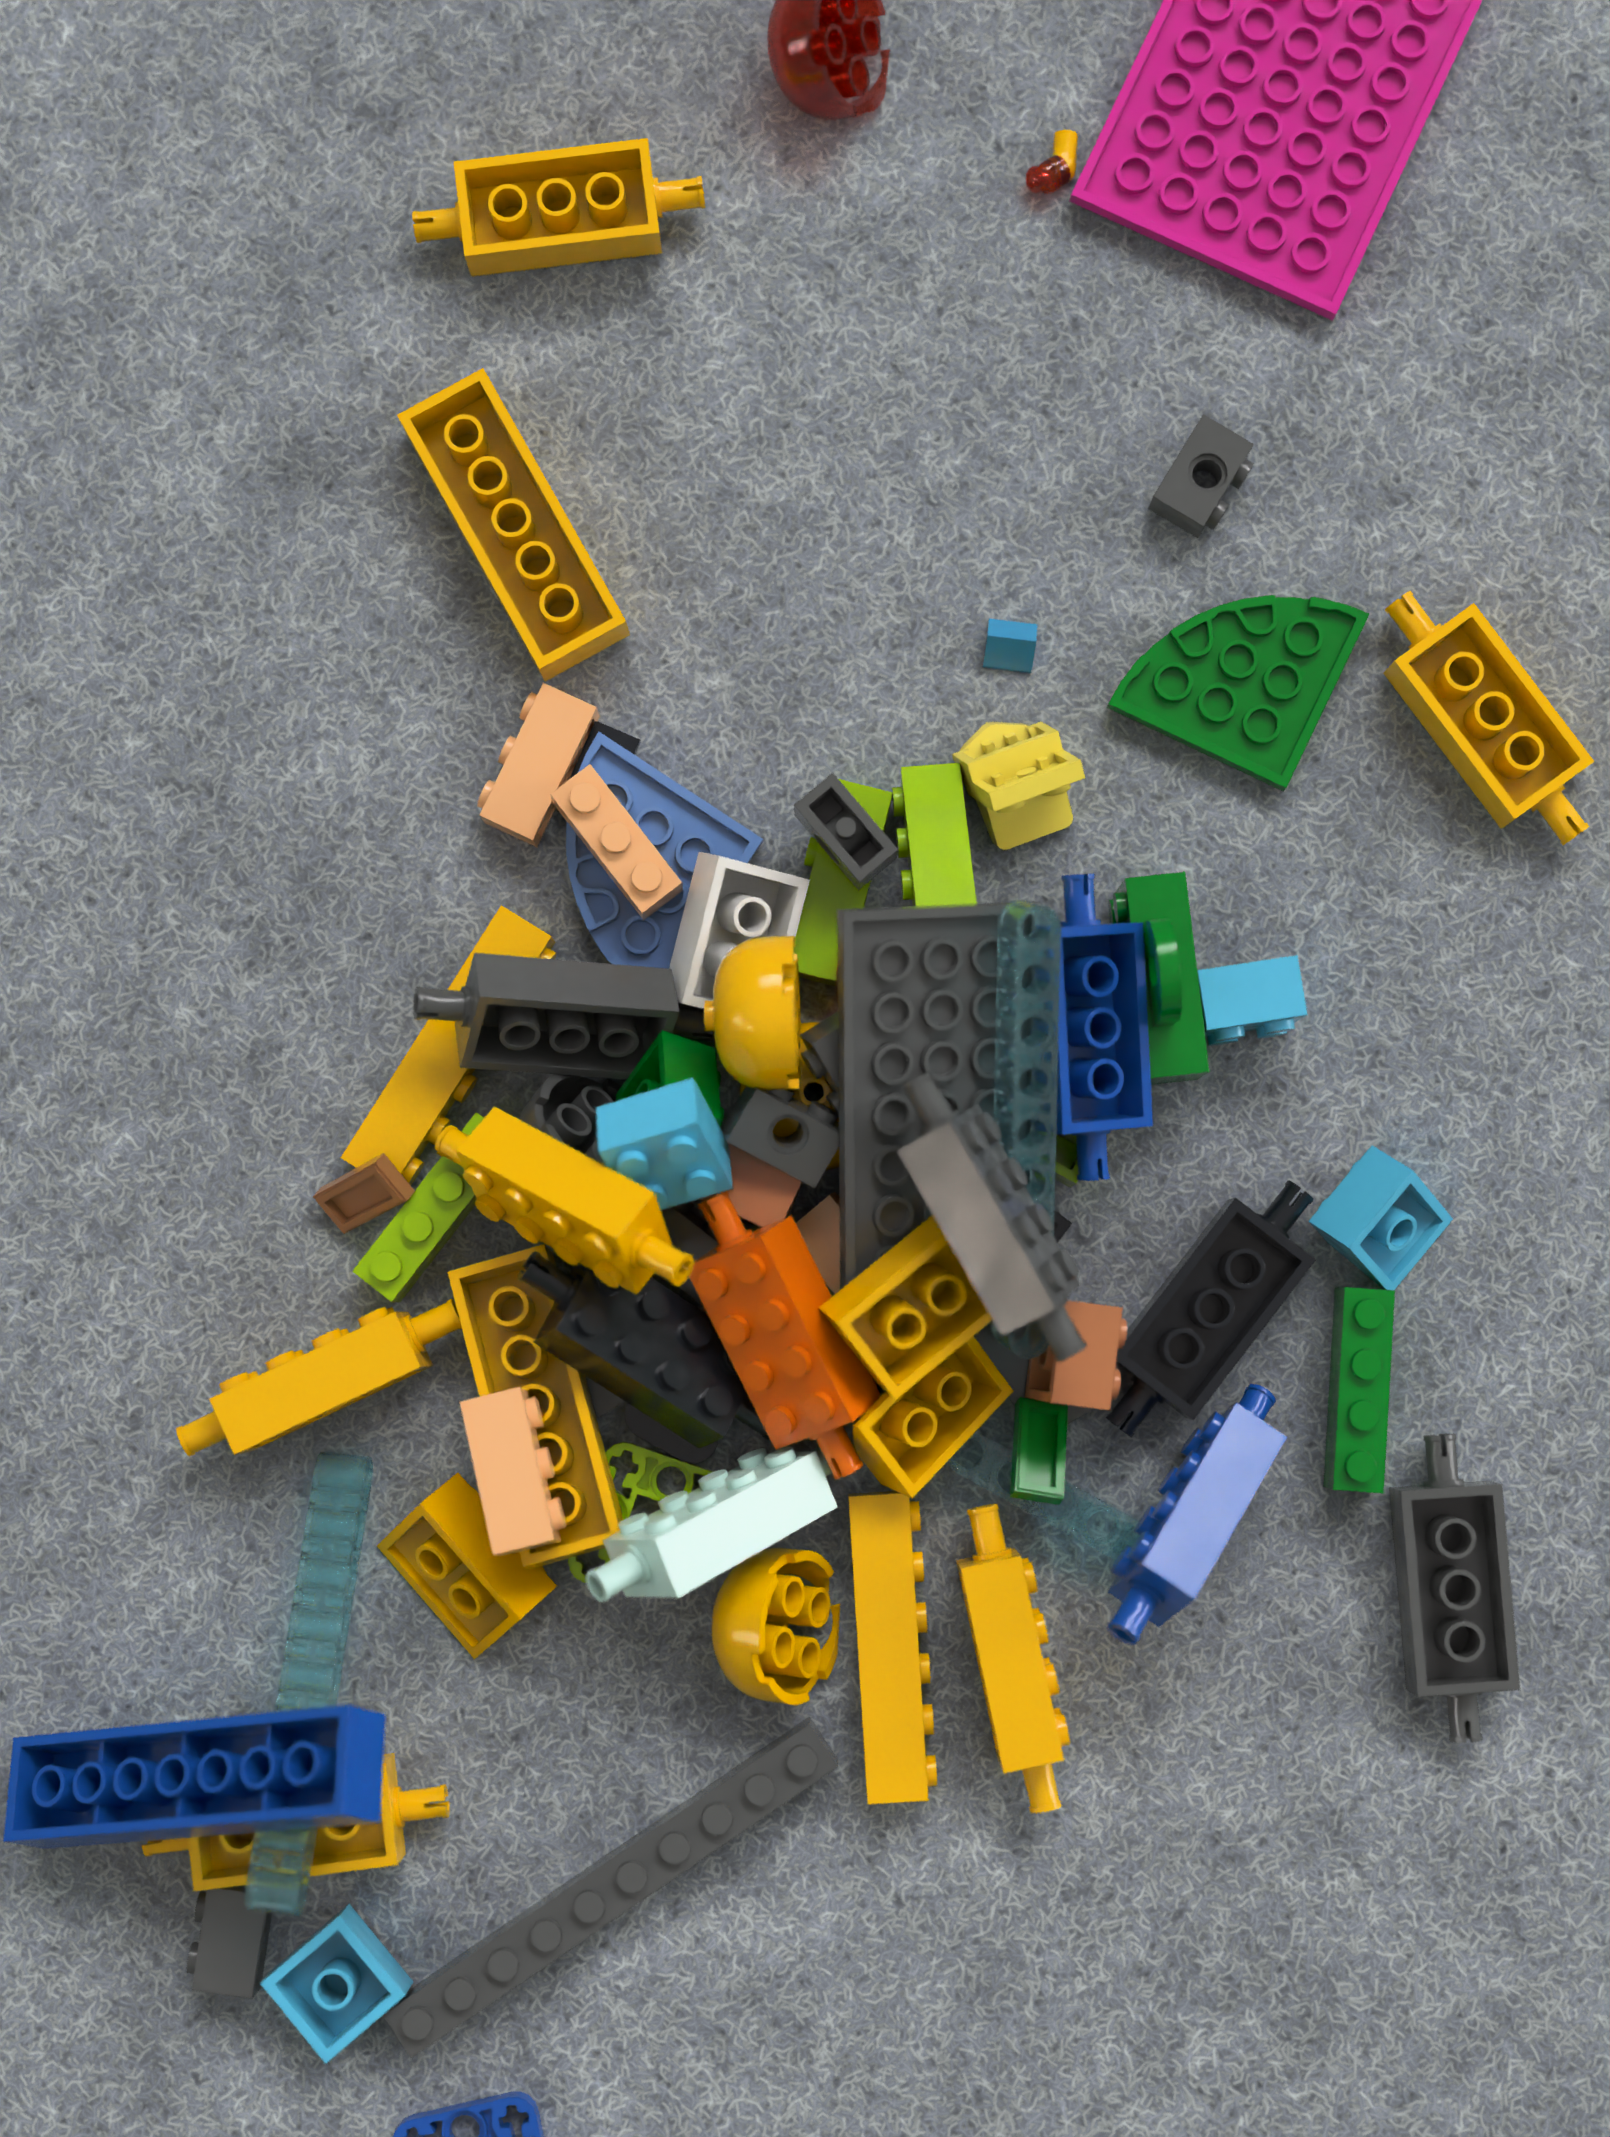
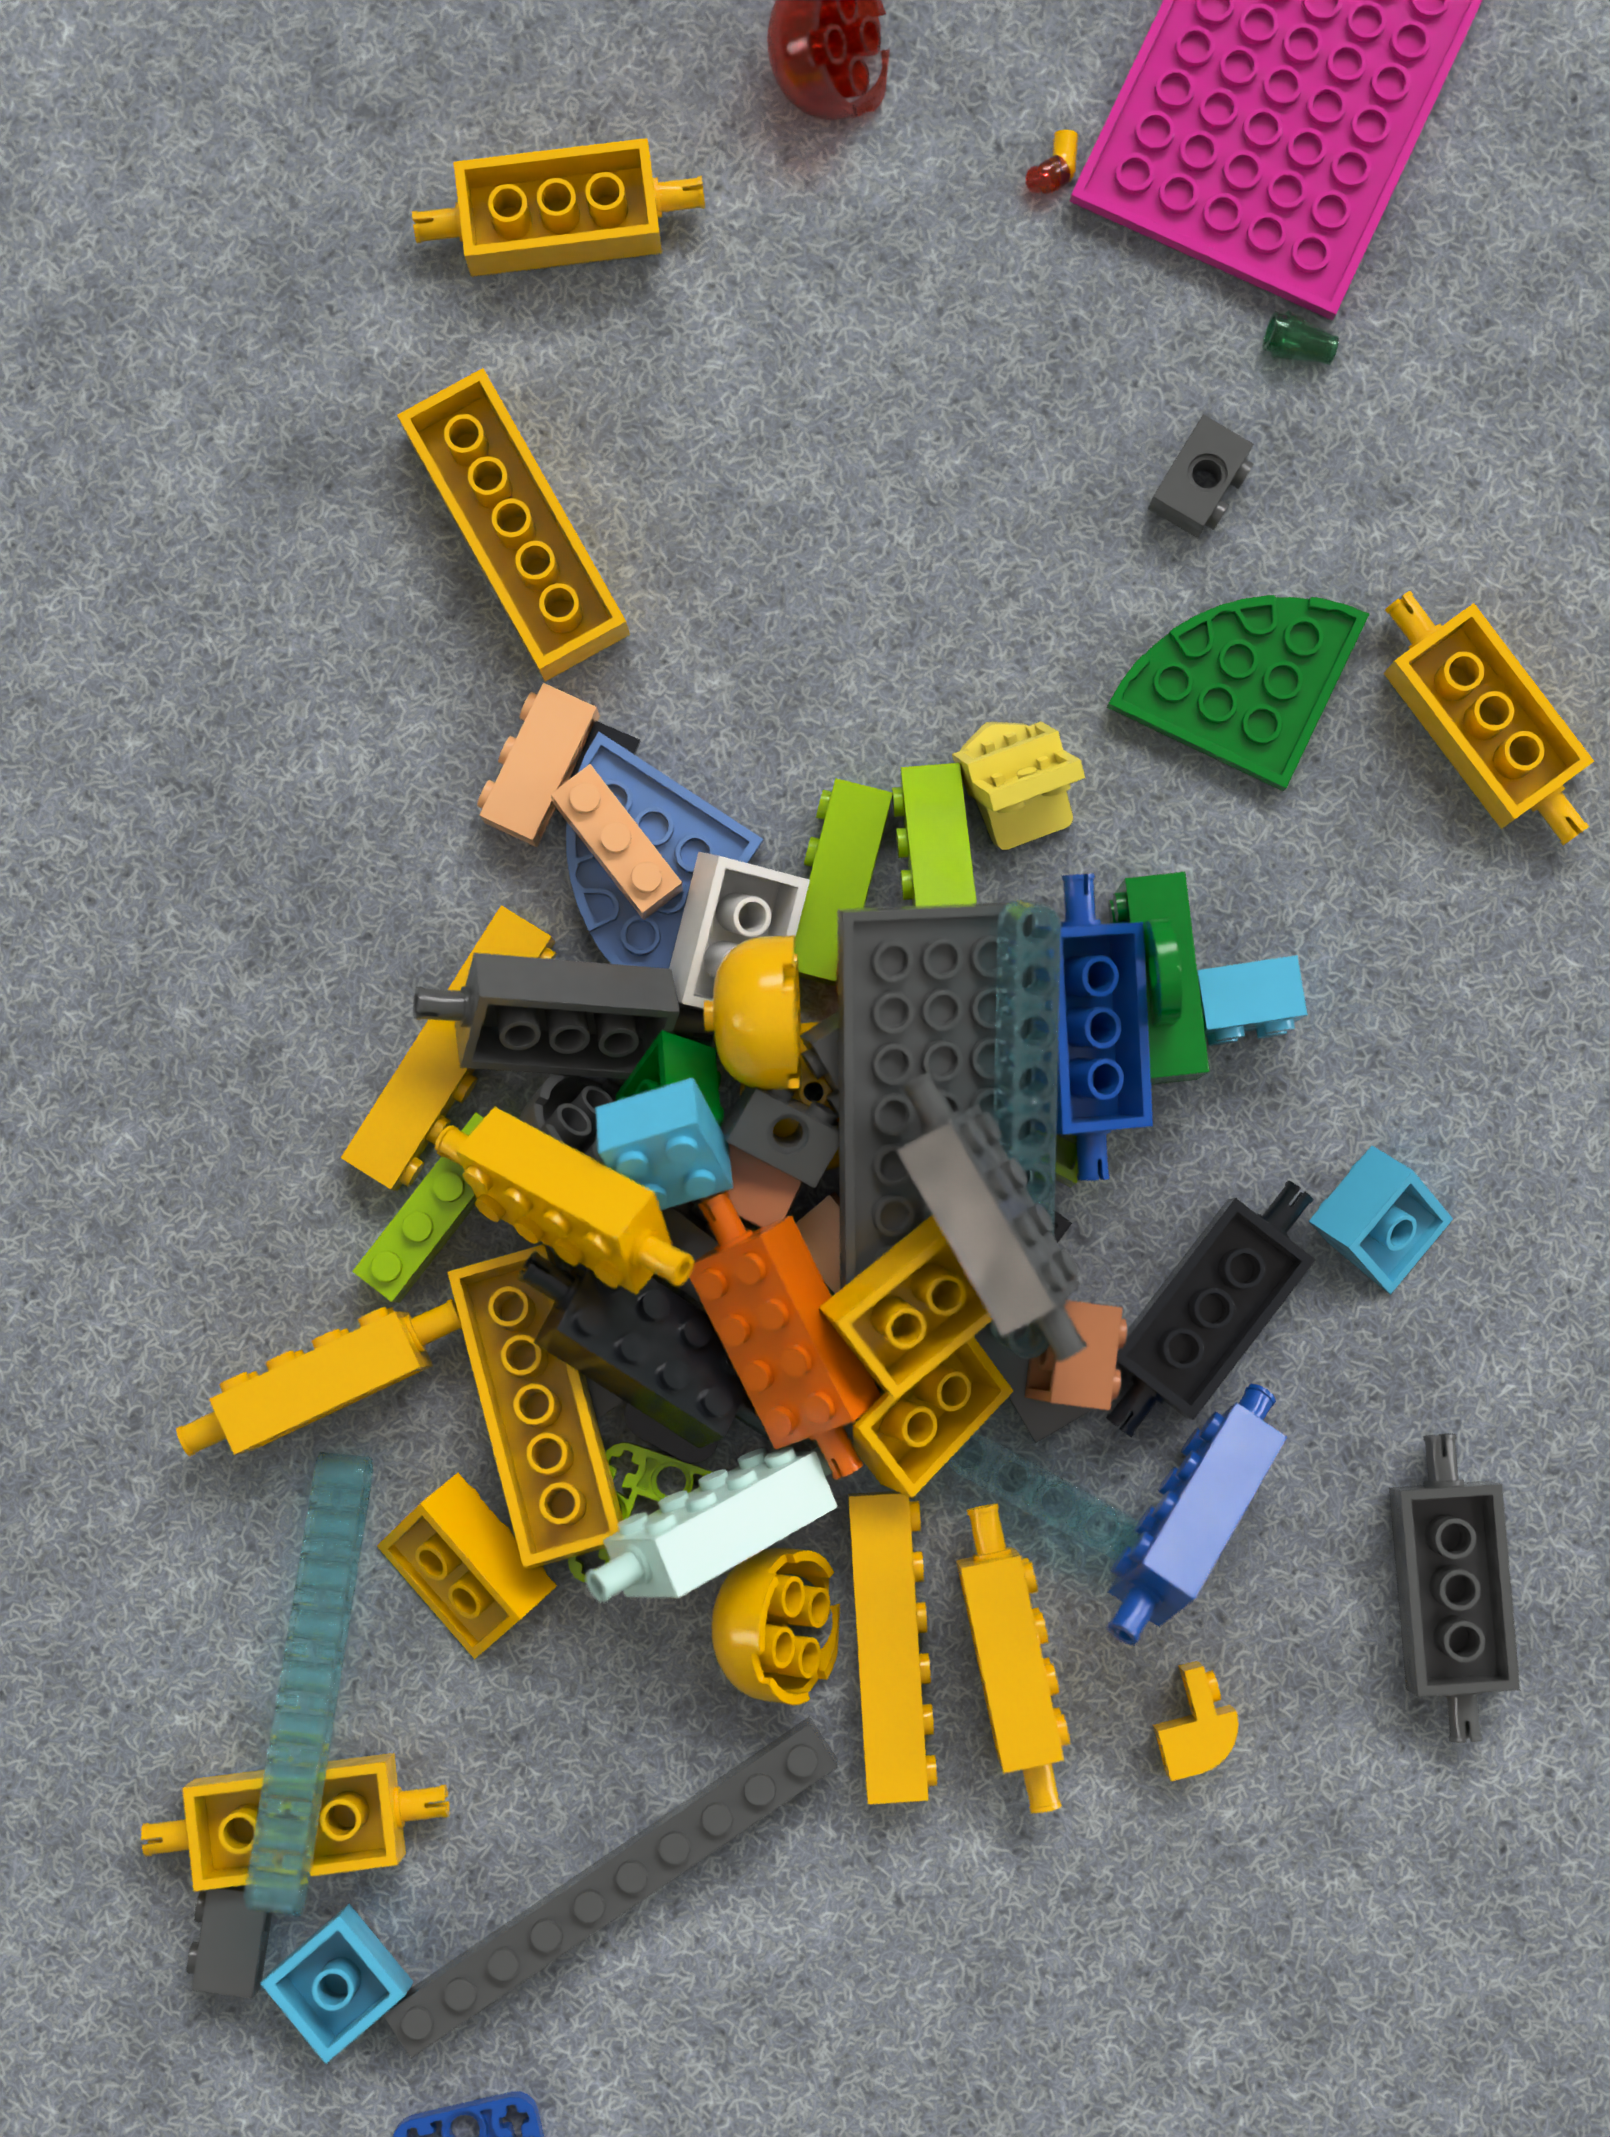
blue brick [3,1705,386,1849] -> none
medium nougat tile [313,1153,415,1234] -> none
light nougat brick [460,1387,566,1556] -> none
dark grey brick [794,773,898,891] -> none
dark azure slope [983,618,1037,673] -> none
green tile [1010,1397,1068,1505] -> none
green brick [1323,1287,1395,1494] -> none
none -> yellow brick [1153,1661,1238,1781]
none -> clear green cone [1262,310,1339,365]

